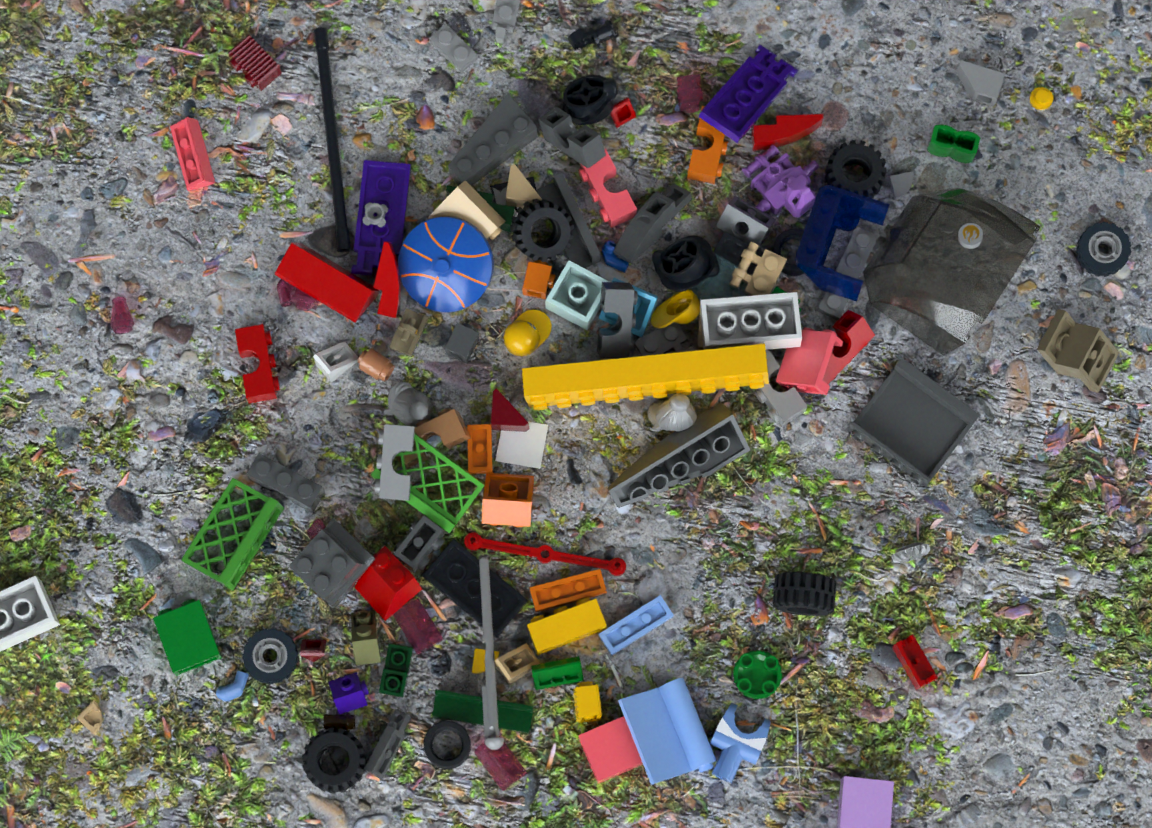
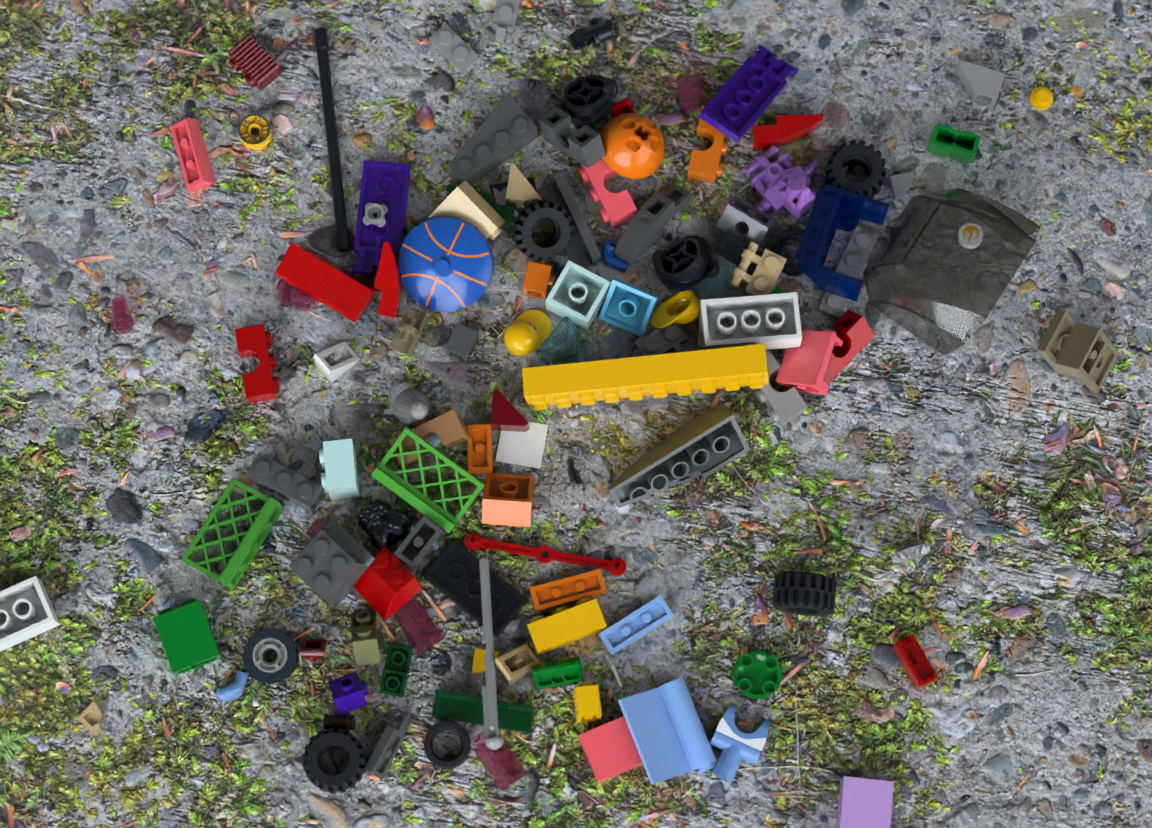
nougat brick [357,348,395,382] -> none
light grey arch [375,424,415,501] -> none
dark grey arch [597,282,638,359] -> none
light grey hair [647,393,697,432] -> none
dark grey panel [848,358,980,487] -> none
black wheel [1076,222,1131,277] -> none
none -> yellow wheel [238,114,273,151]
none -> light aqua brick [319,438,360,499]
none -> black hair [358,499,411,550]
none -> clear light blue slope [535,316,588,366]
none -> orange piece [599,113,665,179]

